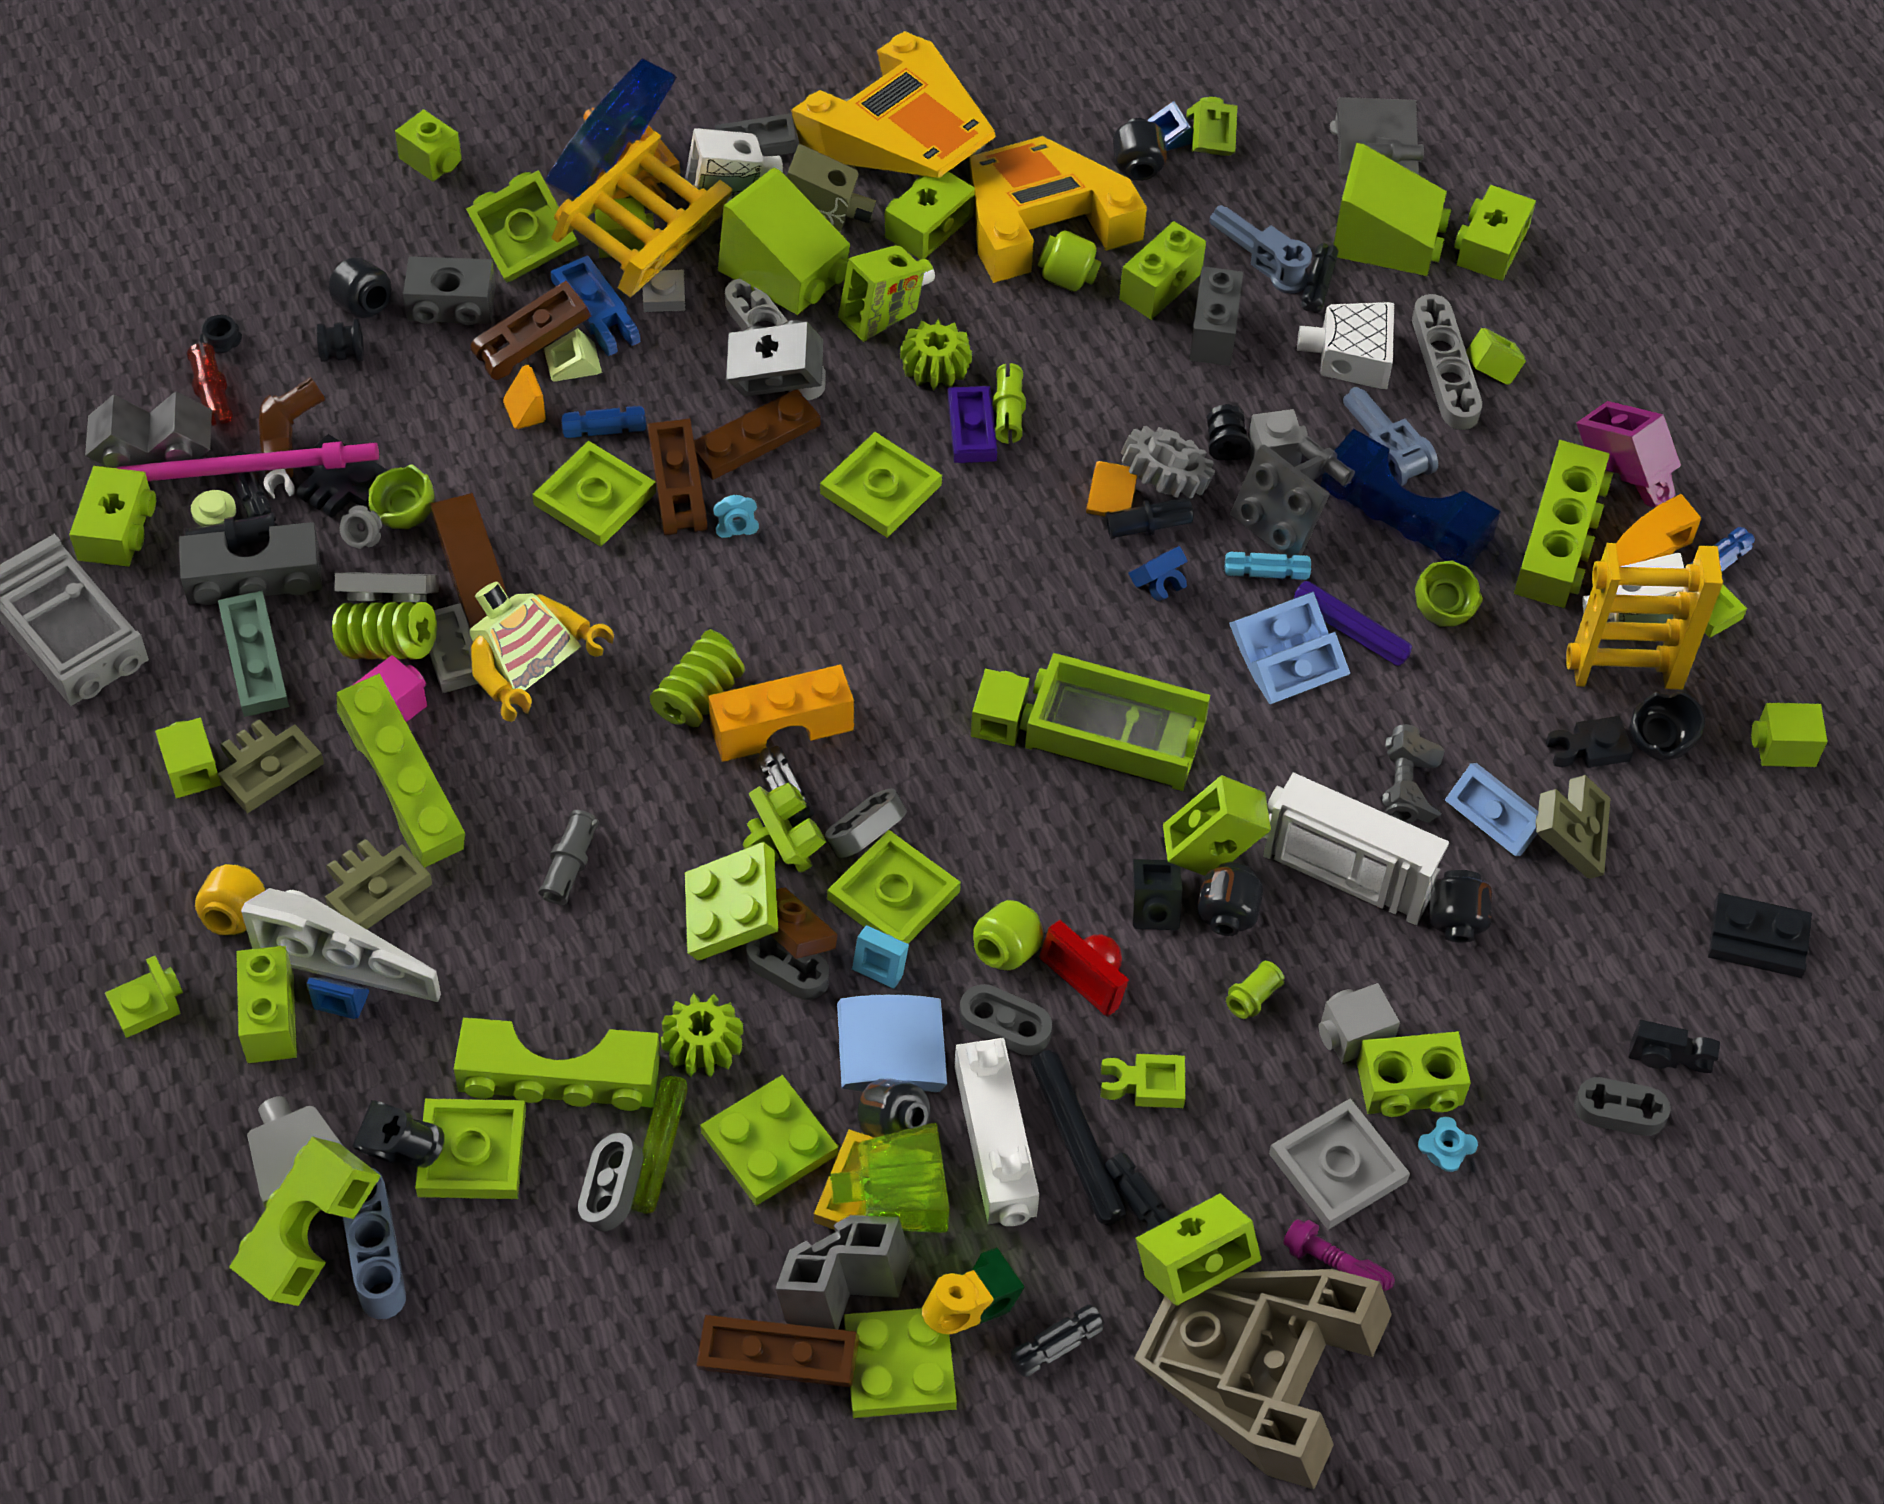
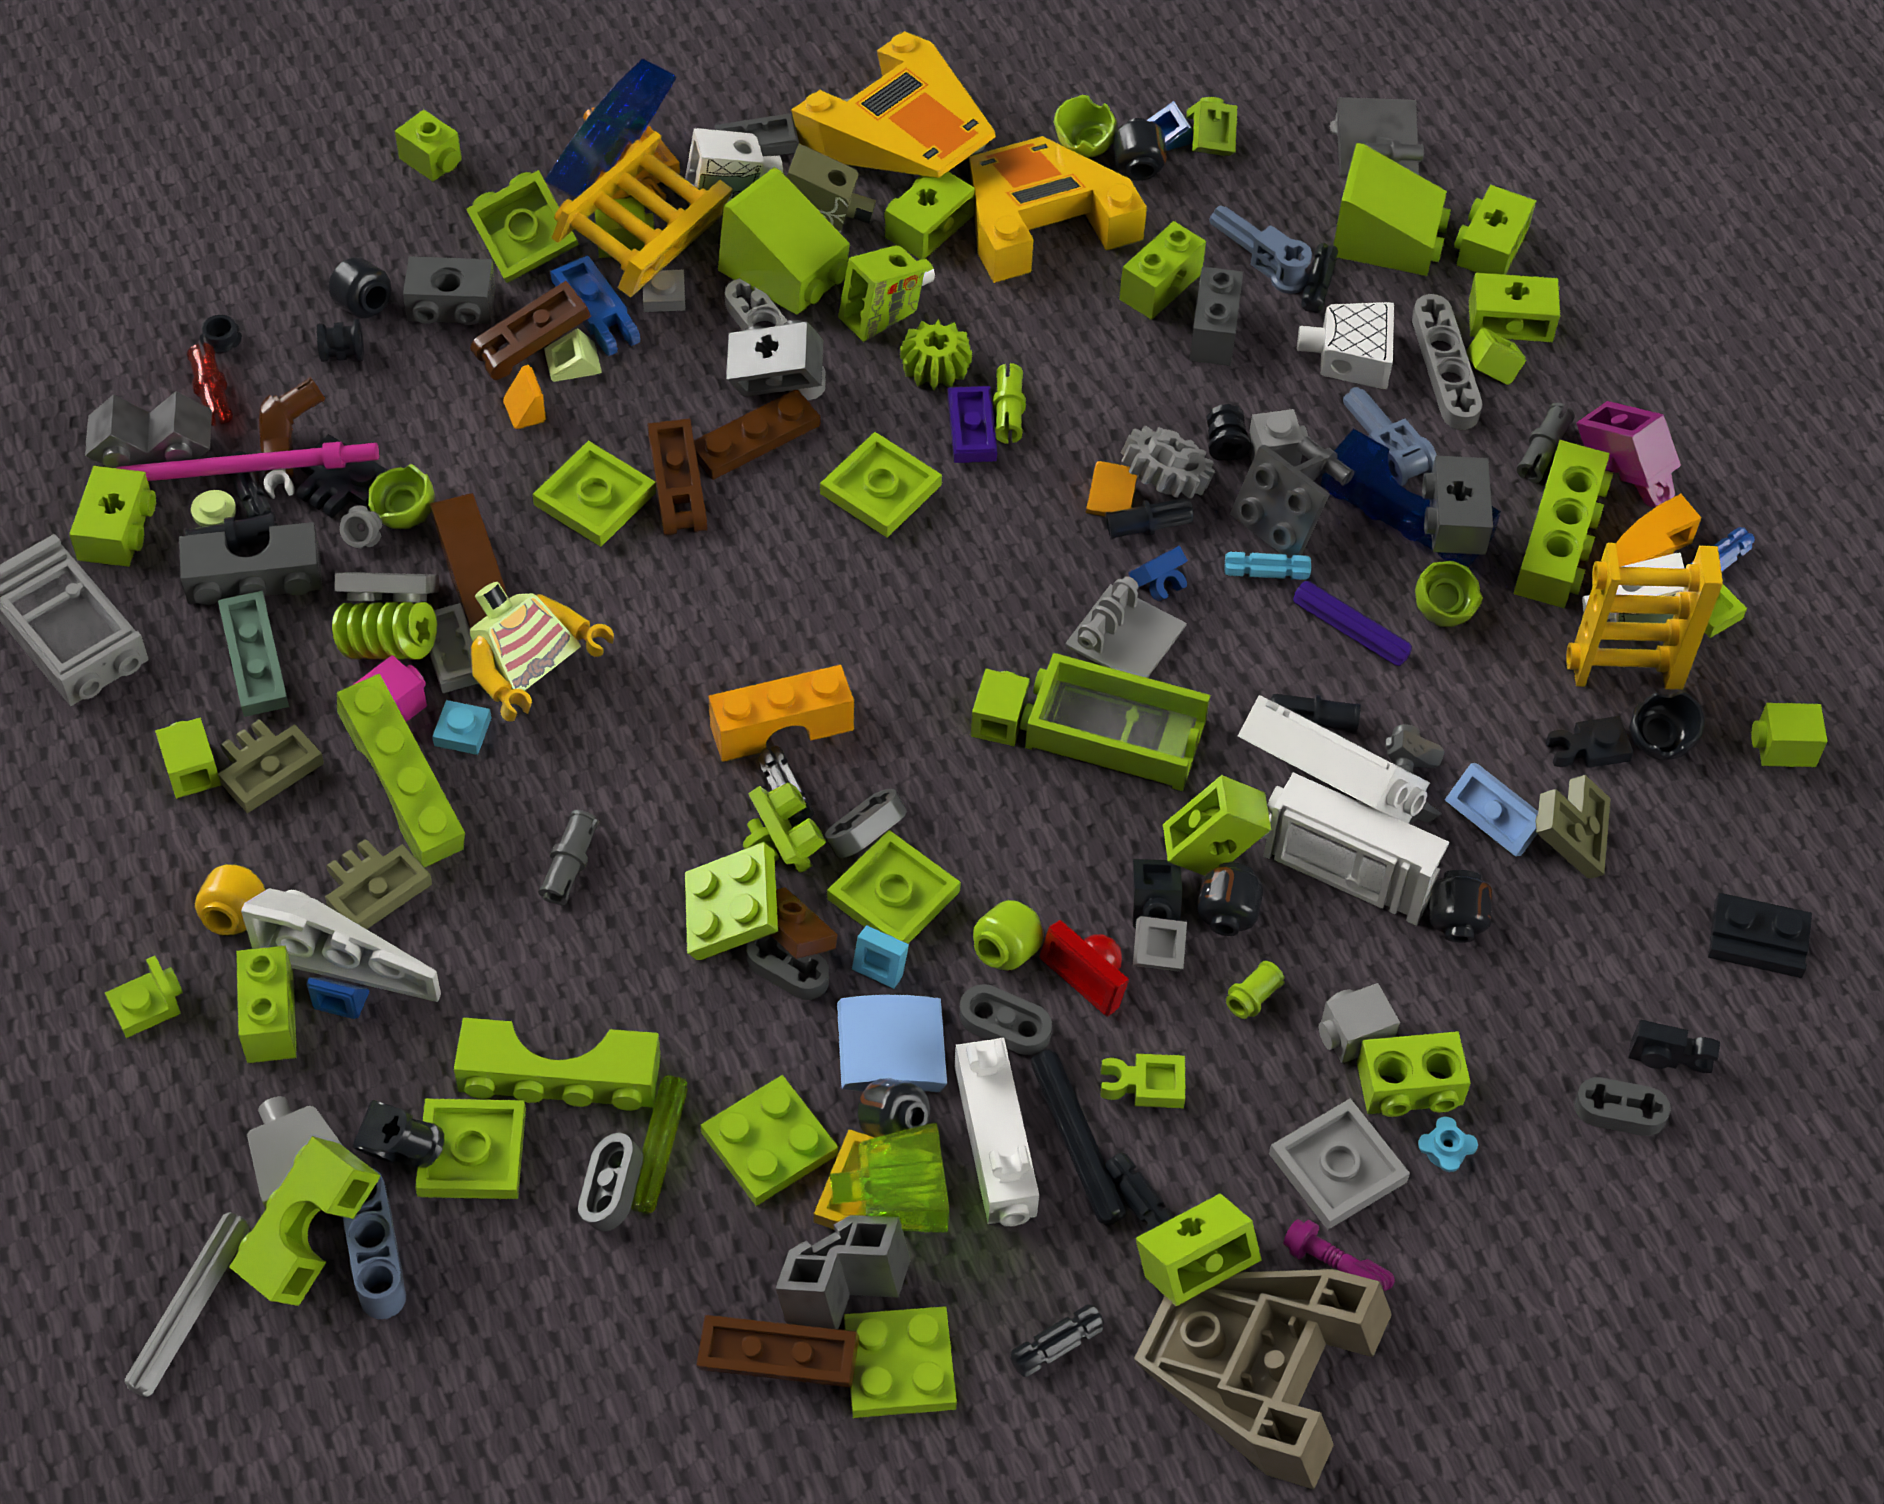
blue axle [561,406,646,438] -> none
lime piece [649,629,745,727] -> none
lime gear [661,993,743,1078] -> none
medium azure plate [713,495,759,538] -> none
leg [922,1247,1025,1335] -> none
lime head [1037,231,1101,292] -> none
light blue slope [1229,592,1350,704] -> none
none -> light grey axle [125,1212,249,1397]
none -> medium azure plate [432,700,491,755]
none -> lime hair [1053,95,1118,158]
none -> light grey hinge [1065,576,1187,678]
none -> light grey plate [1133,916,1187,971]
none -> white door [1238,695,1430,824]
none -> black axle [1270,694,1361,733]
none -> dark grey brick [1422,455,1493,555]
none -> lime brick [1469,273,1560,342]
none -> dark grey pin [1516,402,1575,483]

